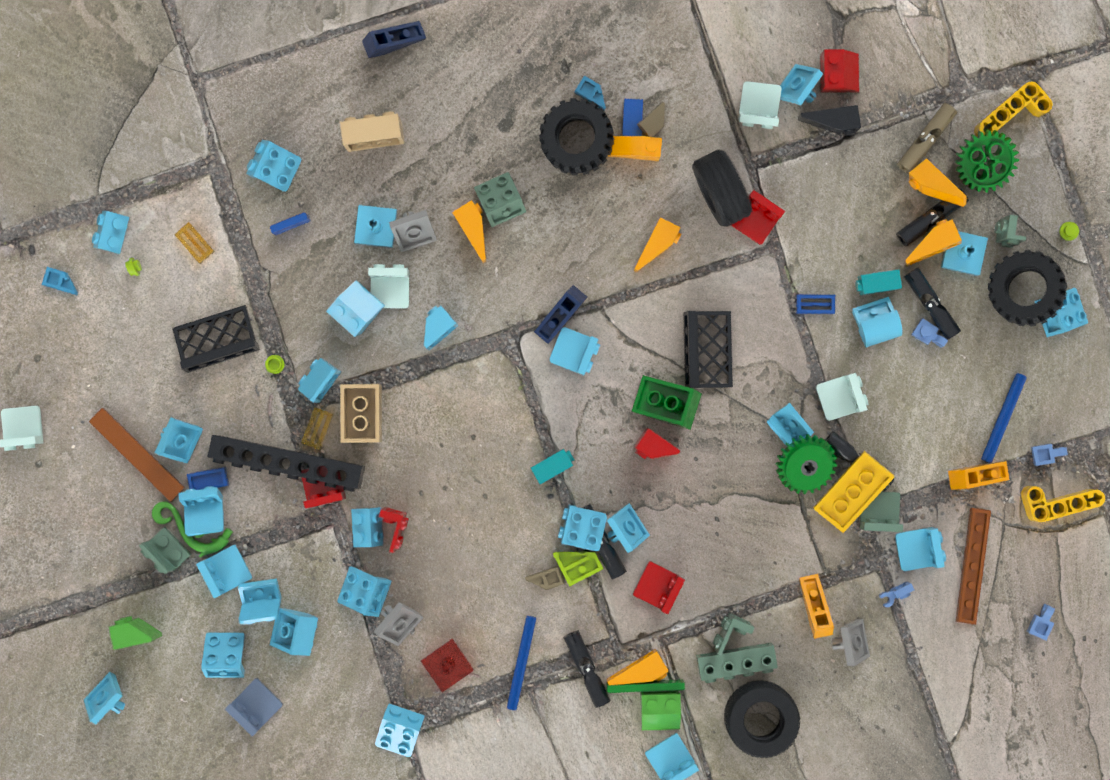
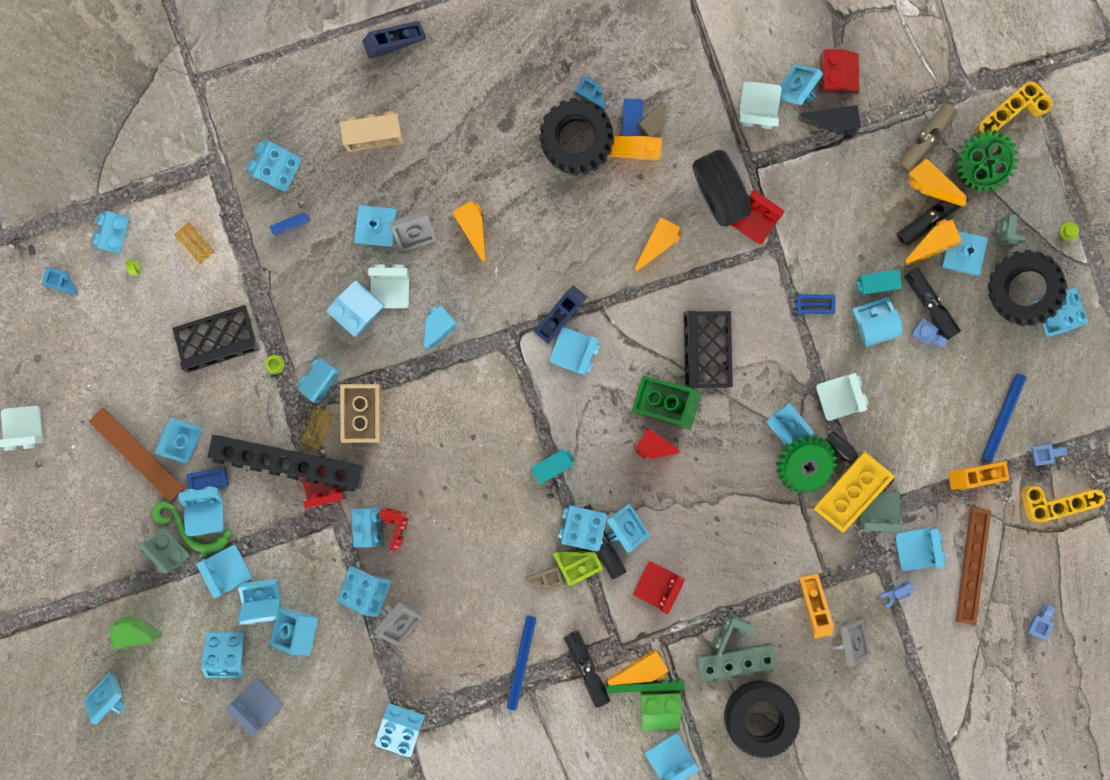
clear red tile [421,638,474,693] -> none
sand green bracket [474,172,526,227] -> none

